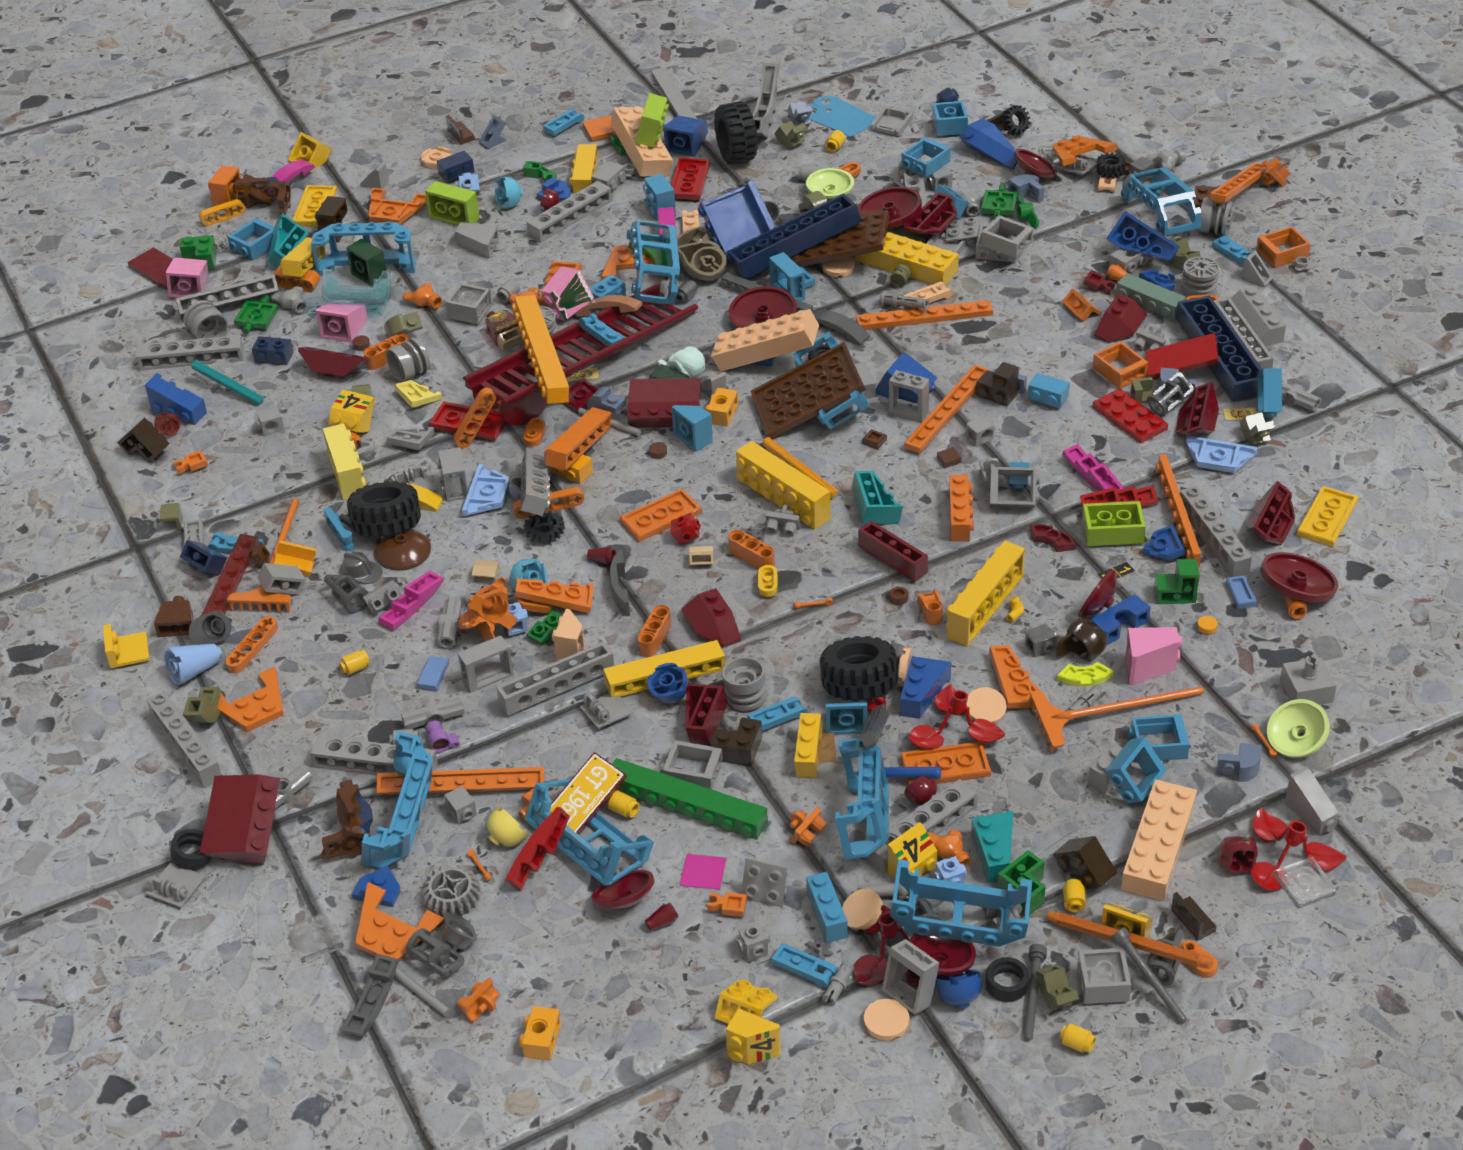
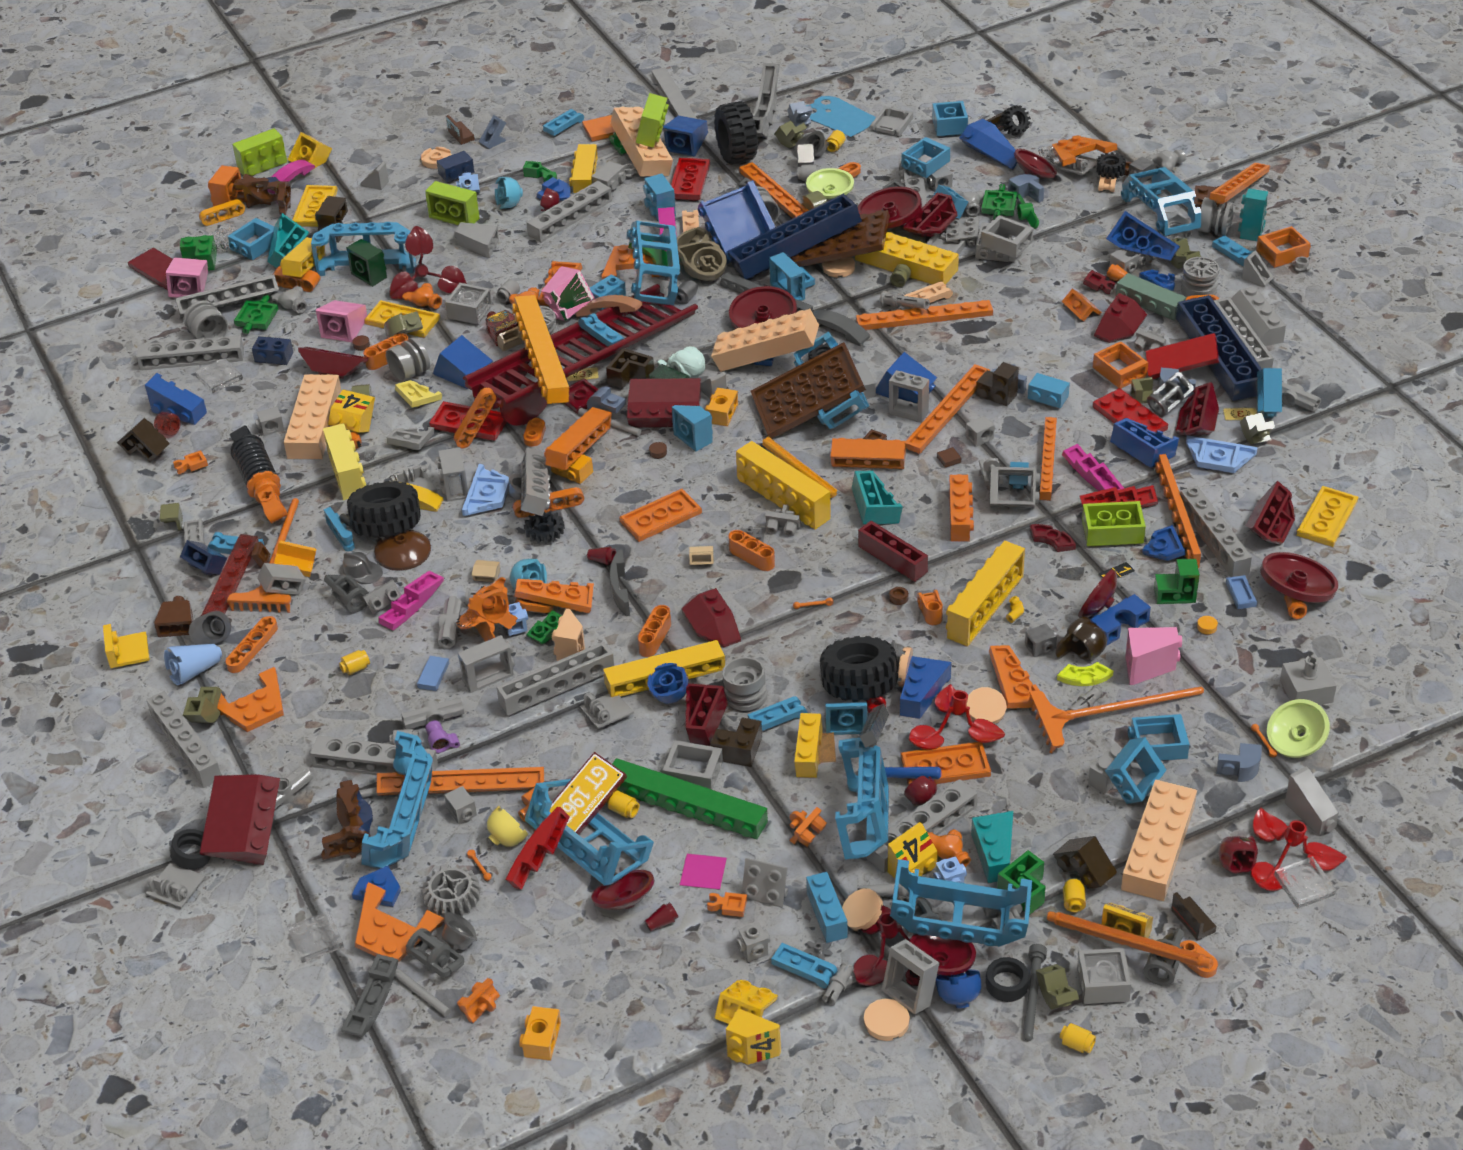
teal axle [191,360,264,405] -> none
clear light blue windscreen [322,269,391,305] -> none
orange wing [369,188,427,225] -> none
red brick [670,513,701,545] -> none
yellow plate [758,565,778,597] -> none
dark blue head [936,87,959,103] -> none
dark grey piece [1111,927,1187,1024] -> none
orange hips [1262,157,1291,187] -> none
none -> piece [230,425,288,524]
none -> lime brick [232,128,287,176]
none -> light nougat brick [284,374,342,459]
none -> yellow tile [364,300,440,338]
none -> dark red plant [390,226,467,300]
none -> blue slope [433,335,493,389]
none -> dark brown brick [606,348,655,389]
none -> orange plate [739,162,809,219]
none -> flat silver piece [794,131,829,158]
none -> brick [797,144,814,167]
none -> orange brick [831,438,906,469]
none -> orange piece [1039,417,1057,501]
none -> blue wedge [1110,418,1179,467]
none -> teal wedge [1238,188,1268,241]

